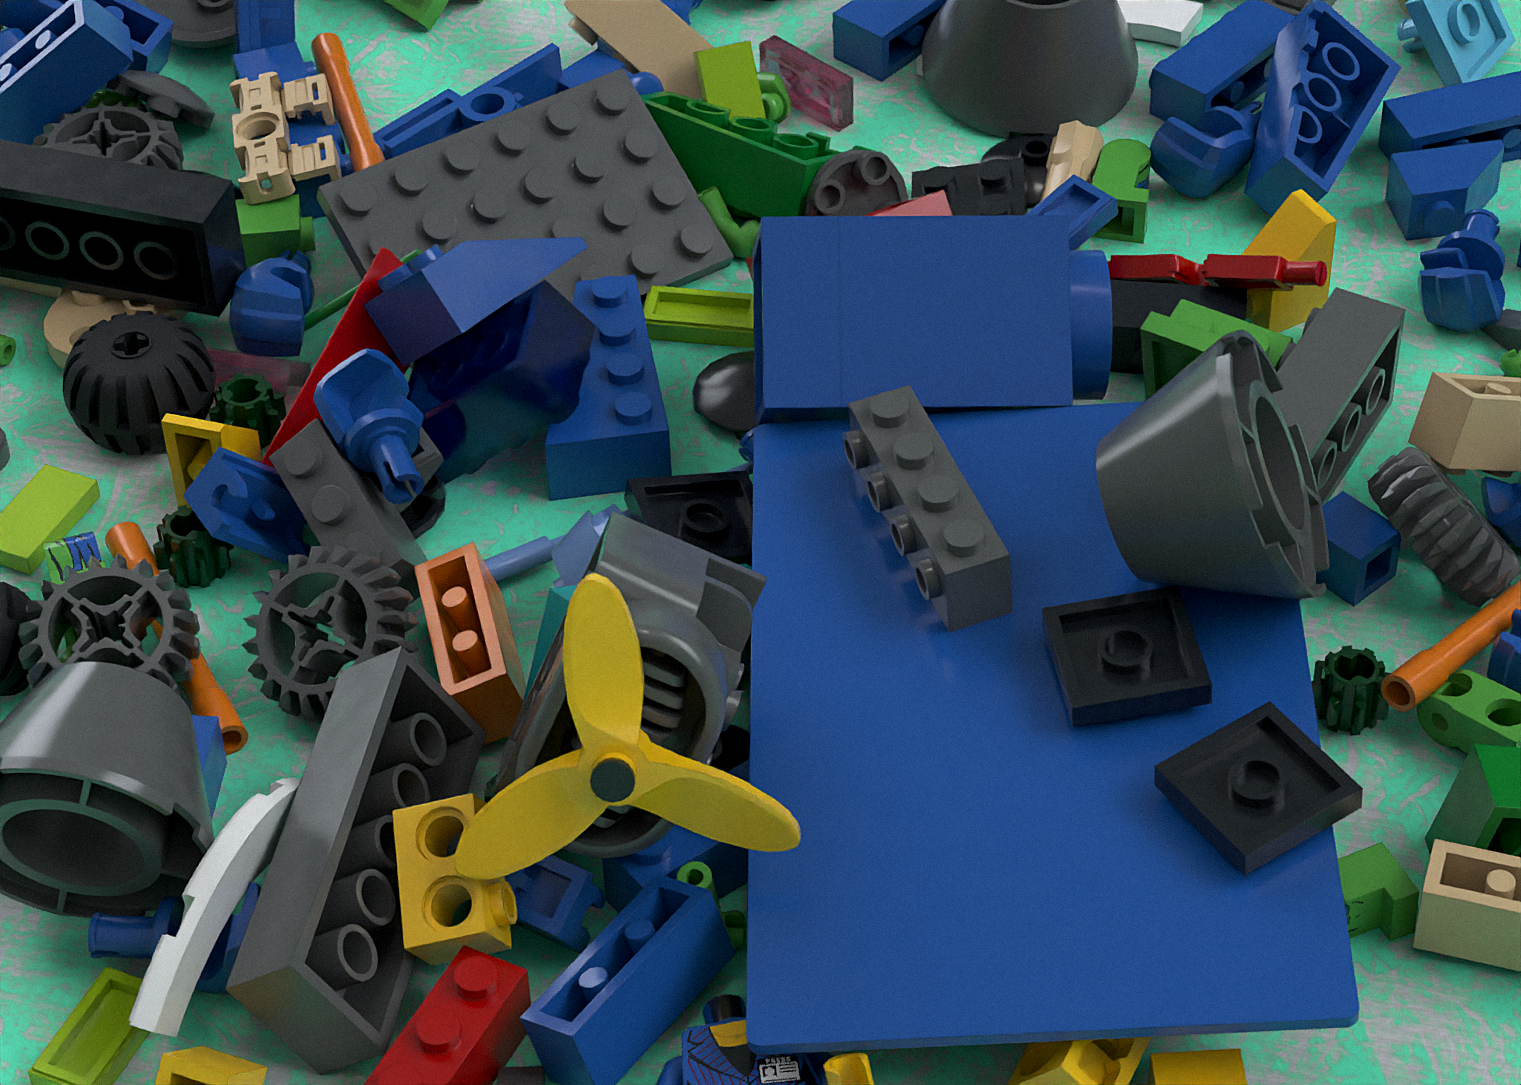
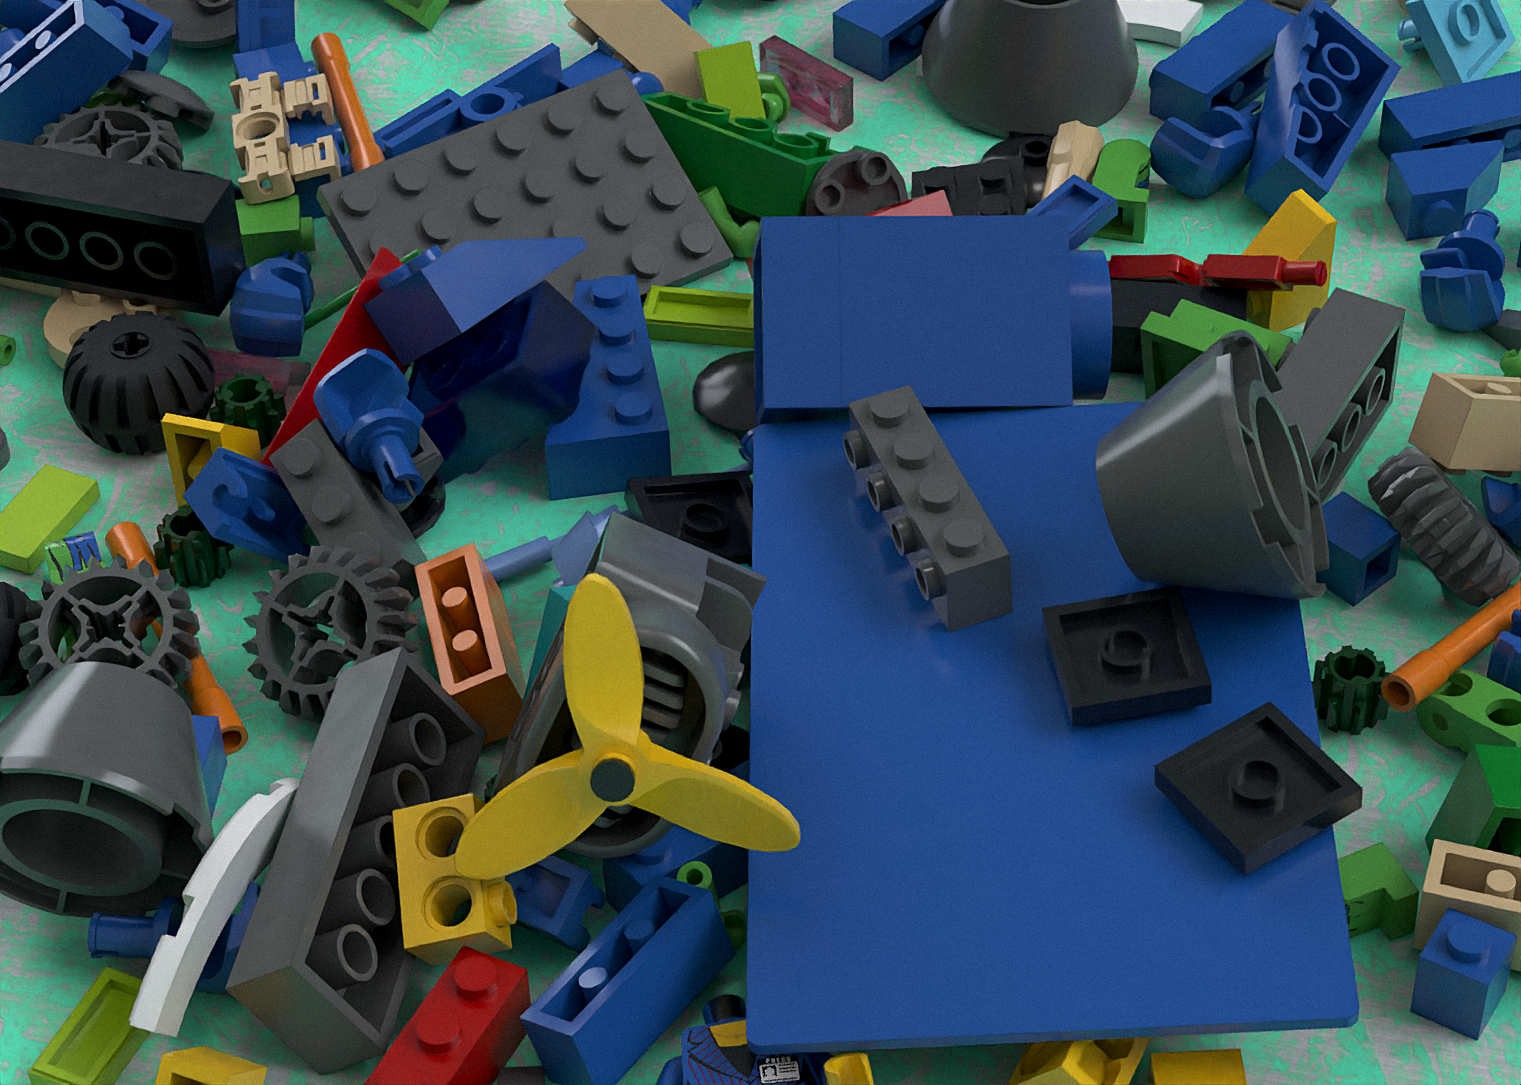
none -> blue brick [1410,907,1517,1041]

